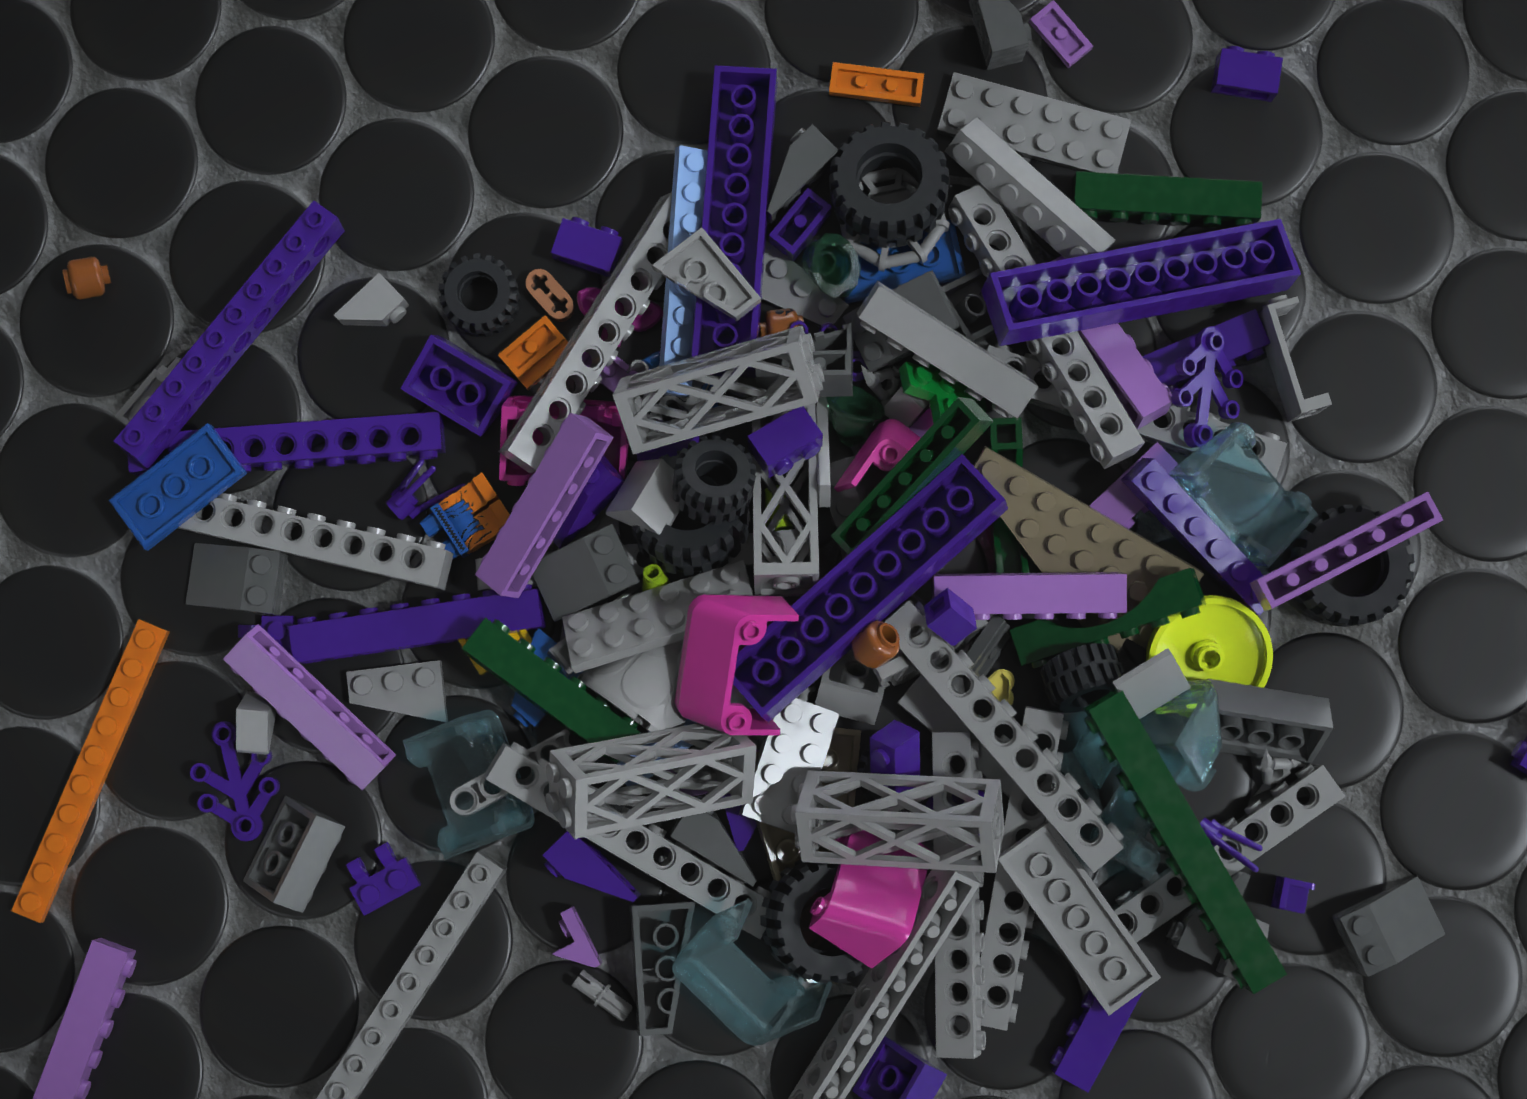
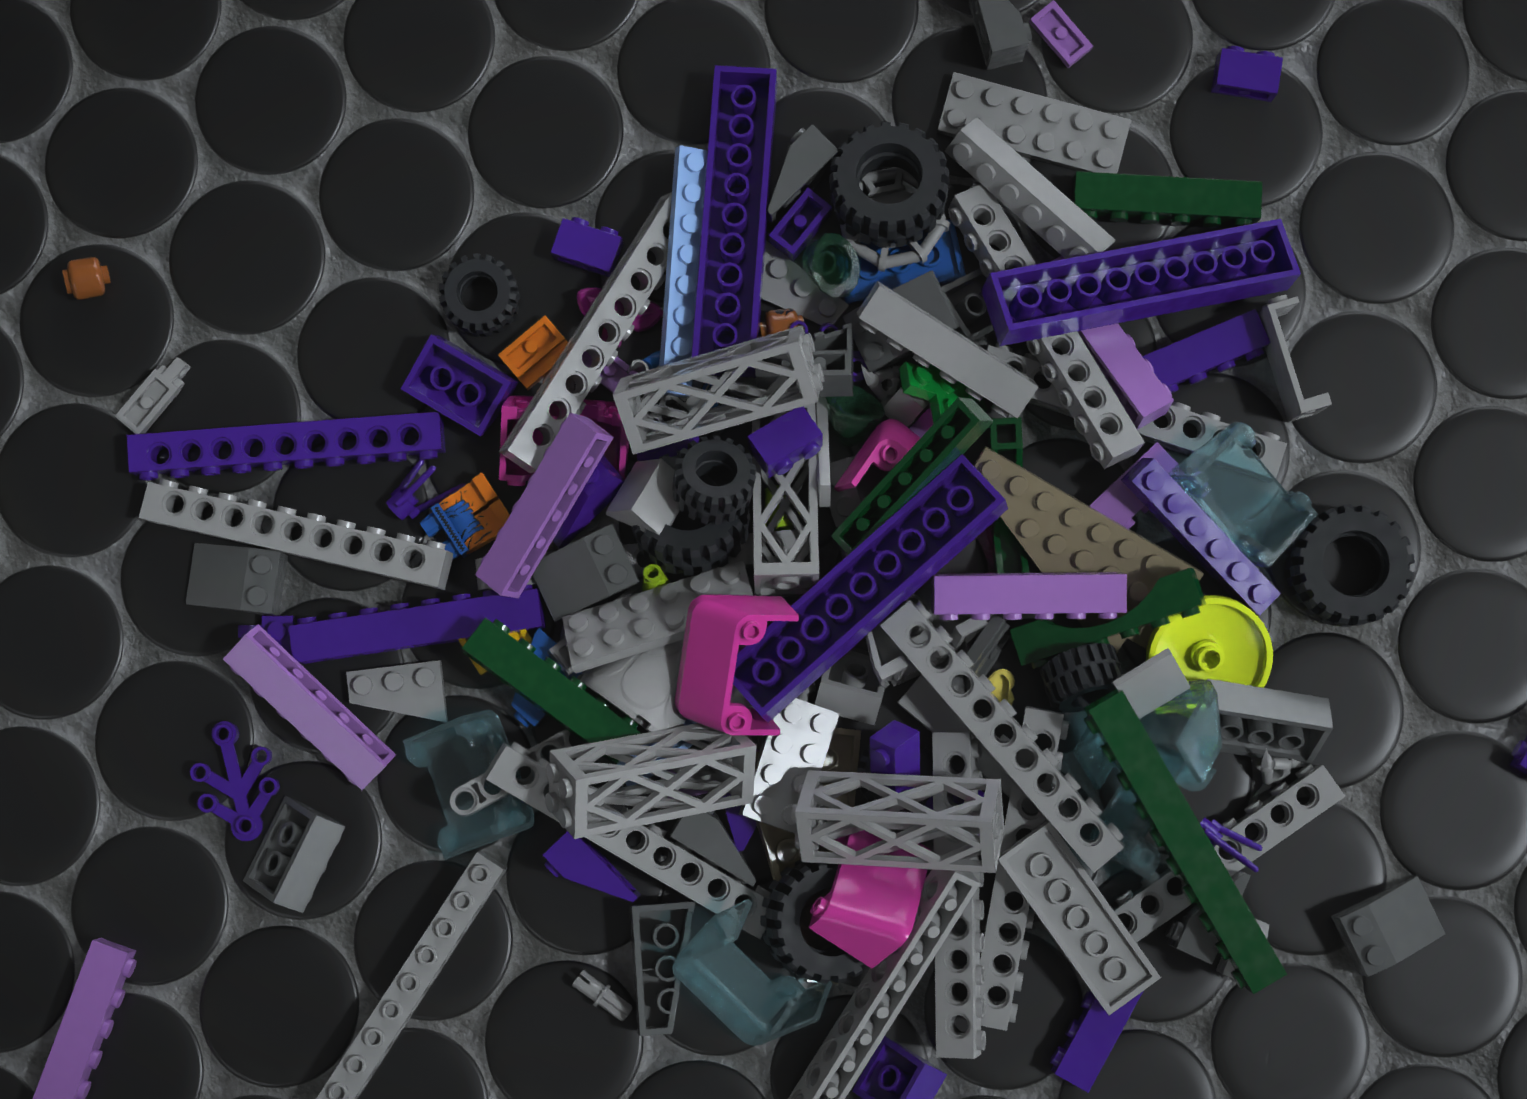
orange plate [11,619,170,923] -> none
blue tile [109,423,247,551] -> none
dark purple brick [114,201,345,469] -> none
light grey slope [236,691,277,755] -> none
light grey slope [334,273,409,326] -> none
dark purple plate [346,842,421,916] -> none
nougat beam [525,269,575,322] -> none
medium lavender slope [552,906,603,968] -> none
light grey wing [652,227,761,321] -> none
orange plate [829,62,924,107] -> none
dark orange head [851,620,900,669] -> none
dark purple panel [924,588,977,646] -> none
dark purple plant [1171,326,1244,448] -> none
medium lavender brick [1249,492,1443,611] -> none
dark purple panel [1271,876,1315,914] -> none

